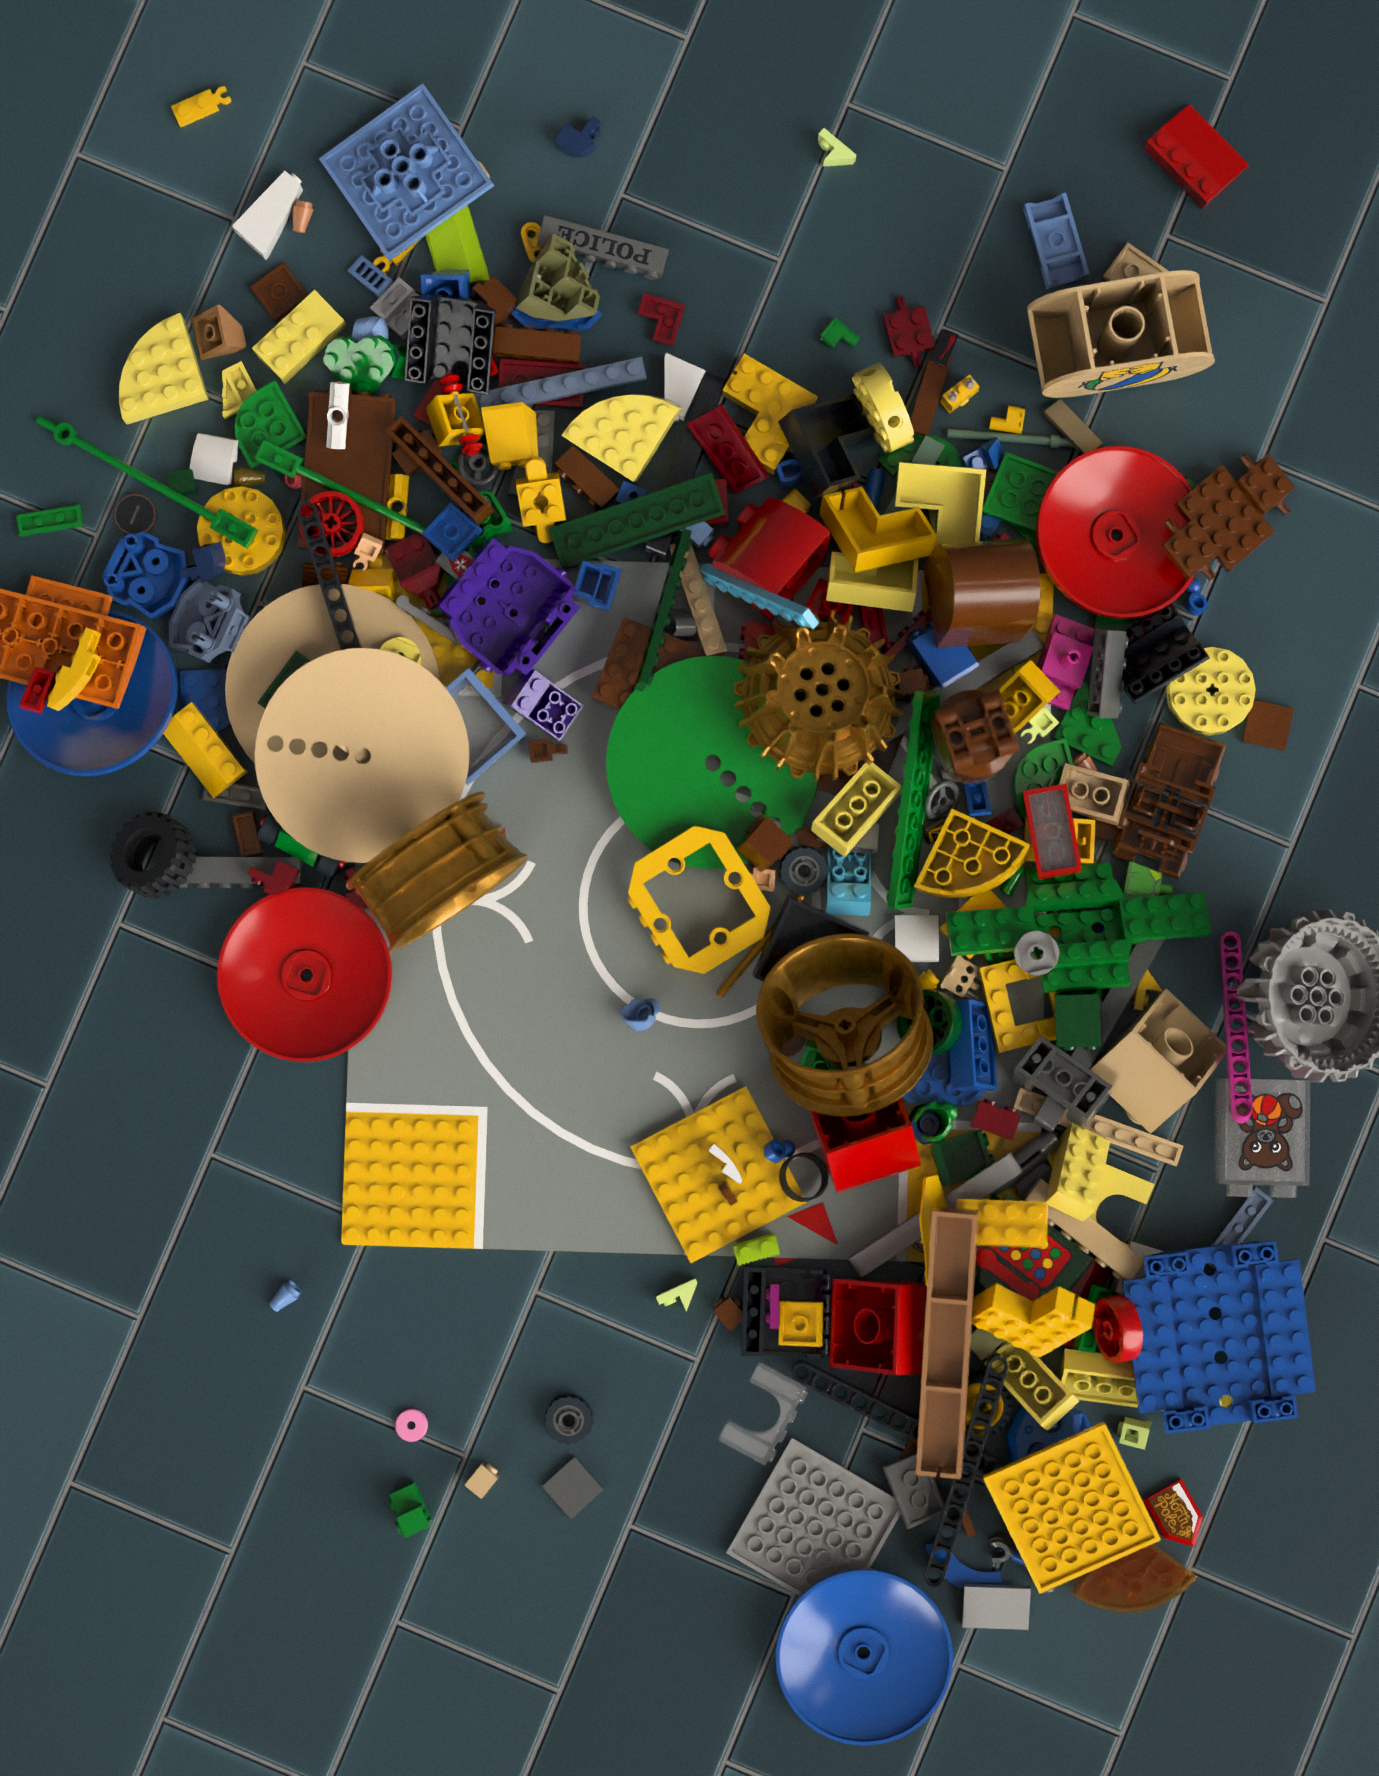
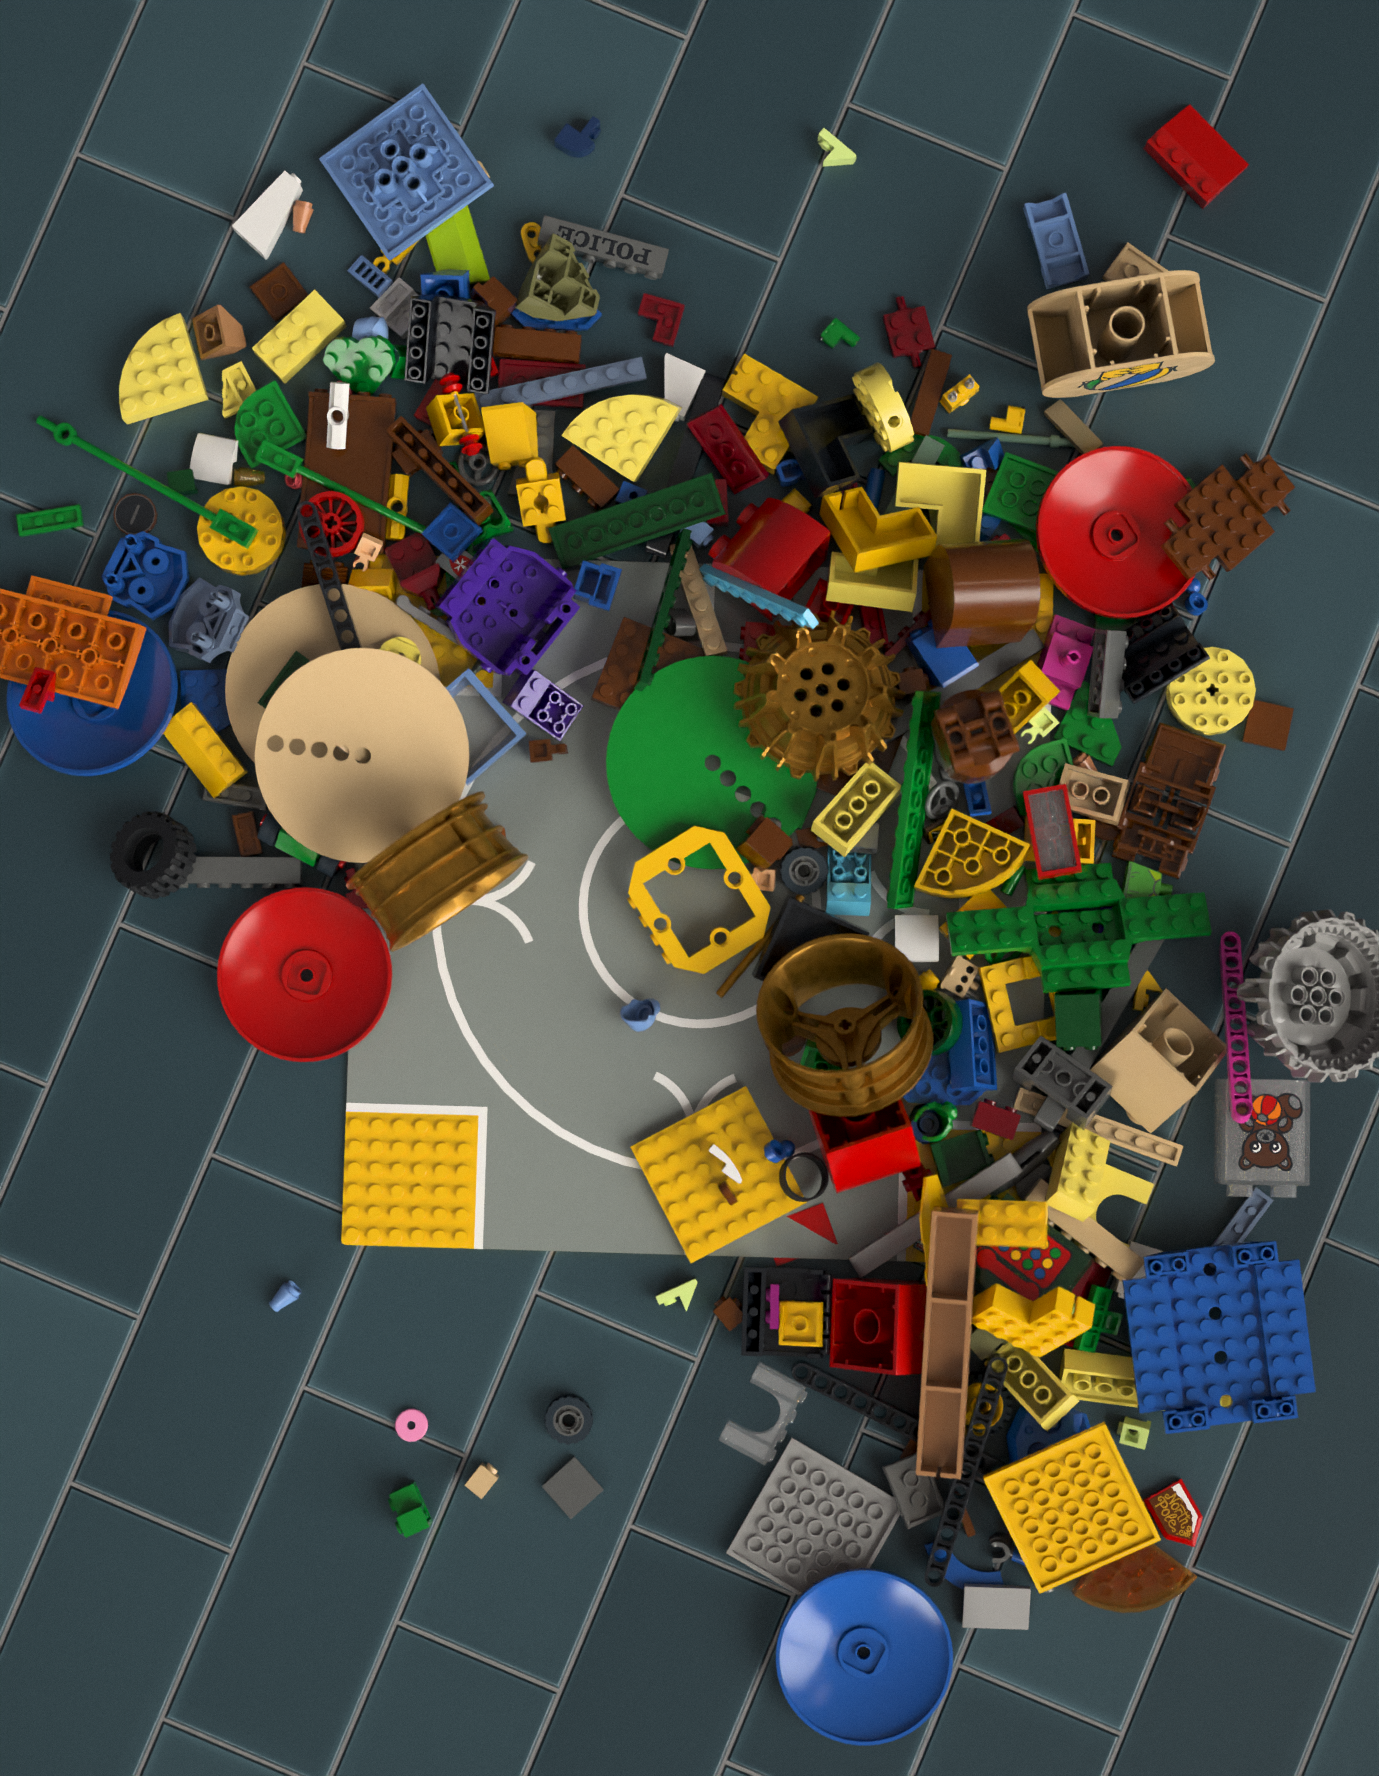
yellow slope [47,627,101,711] -> none
yellow plate [171,86,231,127] -> none
dark blue brick [179,541,226,583] -> none
dark red brick [247,860,300,895] -> none
lime brick [732,1233,780,1266] -> none
black sticker [930,329,959,366] -> none
light grey plate [1014,931,1060,975] -> none
red piece [1093,1295,1143,1363] -> none
none -> dark red brick [902,1162,933,1202]

